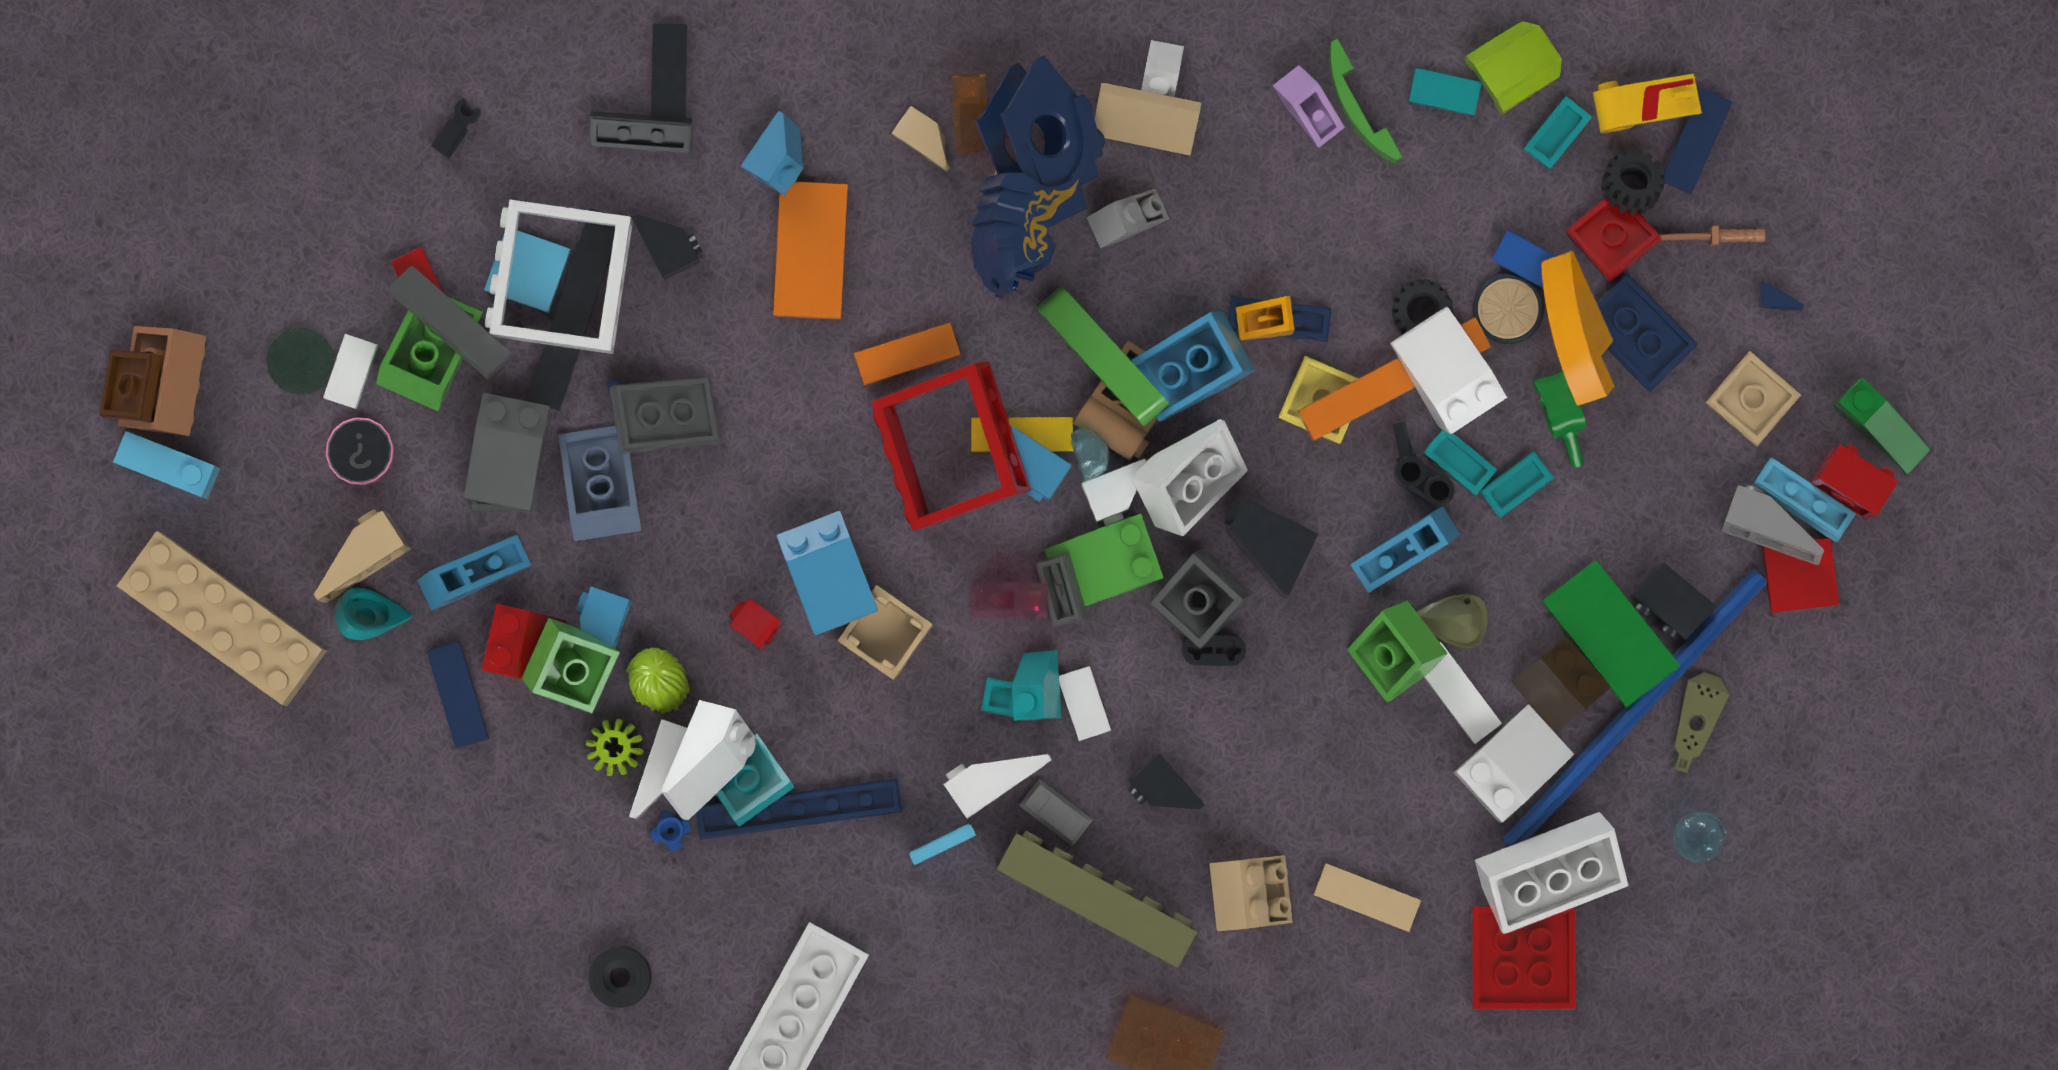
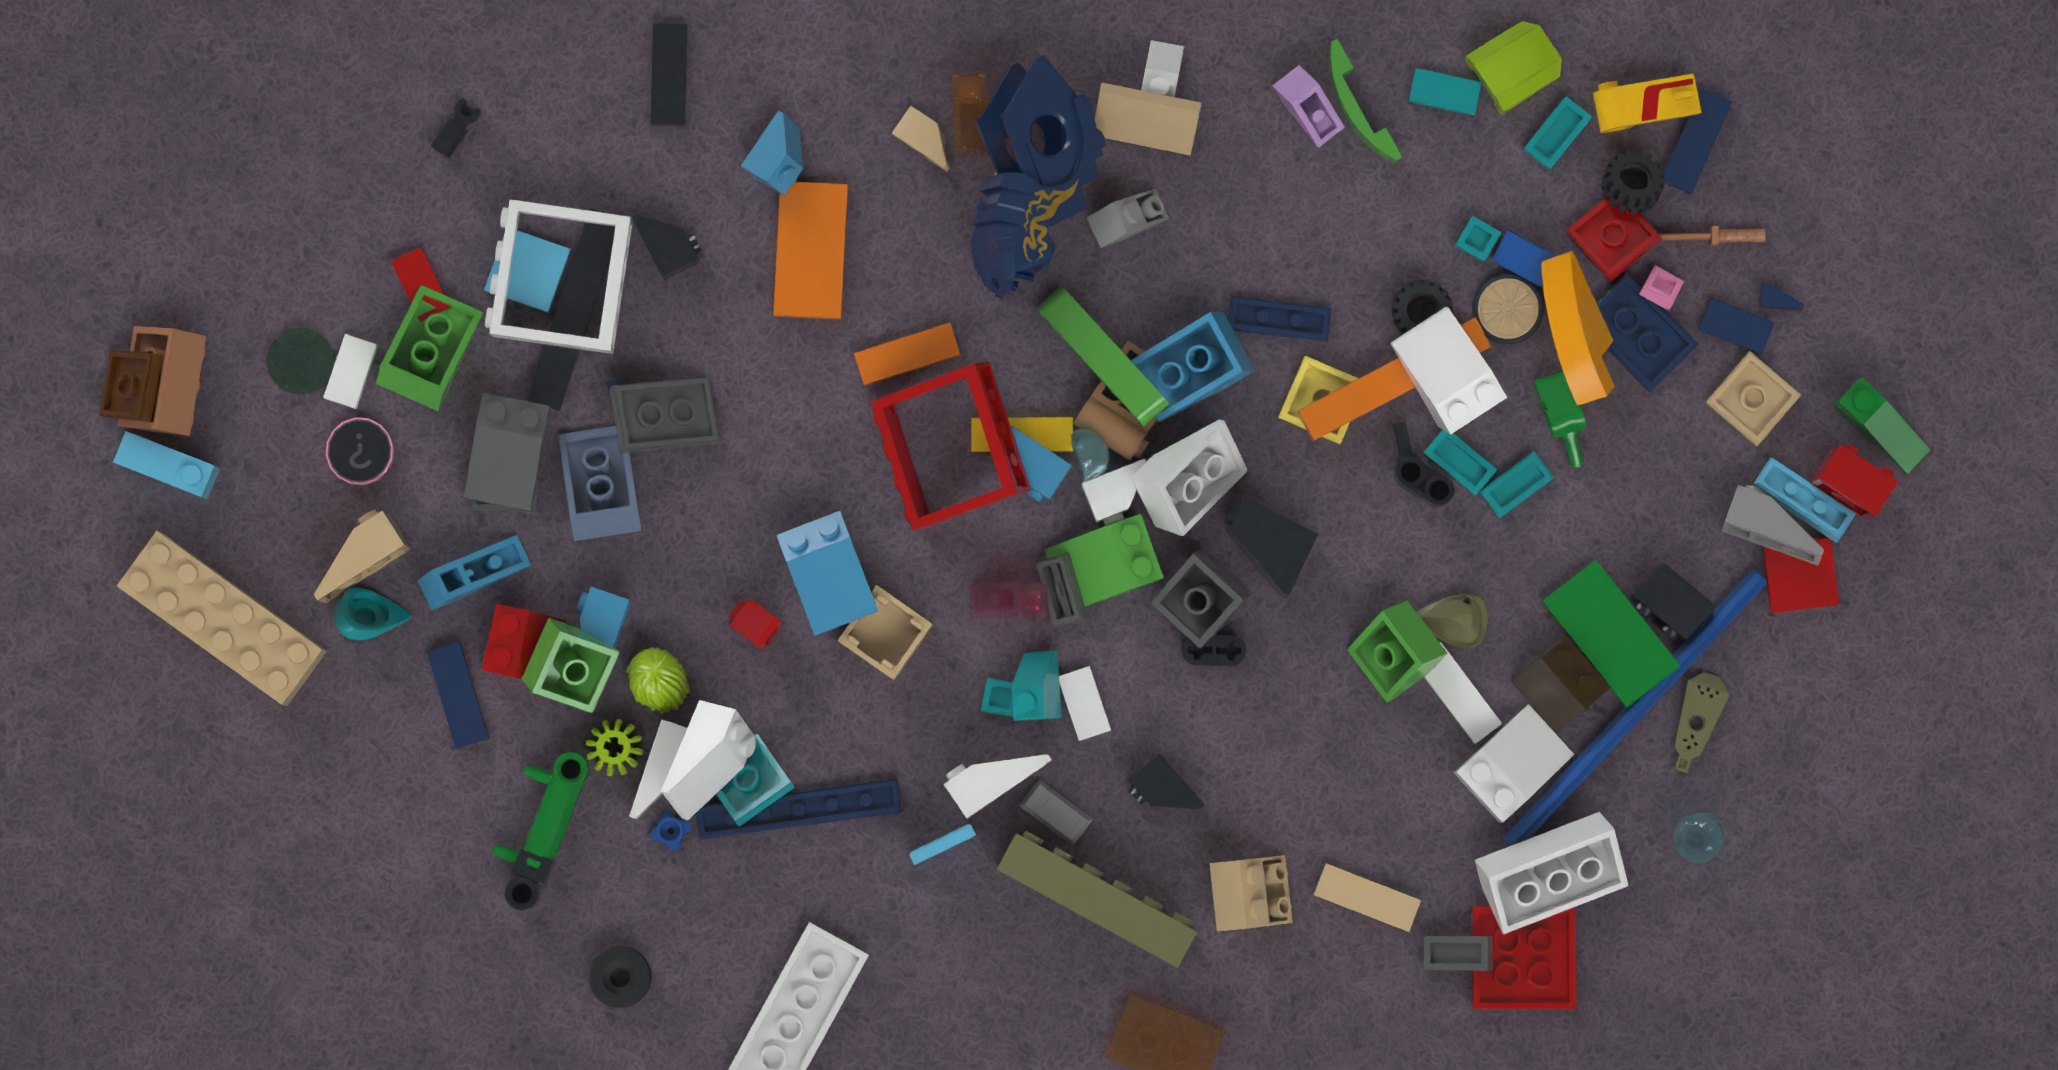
dark grey tile [388,266,512,379] -> none
black tile [589,111,692,154] -> none
light orange slope [1236,296,1294,341] -> none
dark azure slope [1350,506,1461,593] -> none
none -> green piece [492,752,590,911]
none -> dark grey tile [1424,936,1493,971]
none -> teal plate [1455,216,1501,263]
none -> bright pink tile [1639,265,1684,311]
none -> dark blue tile [1698,298,1774,355]

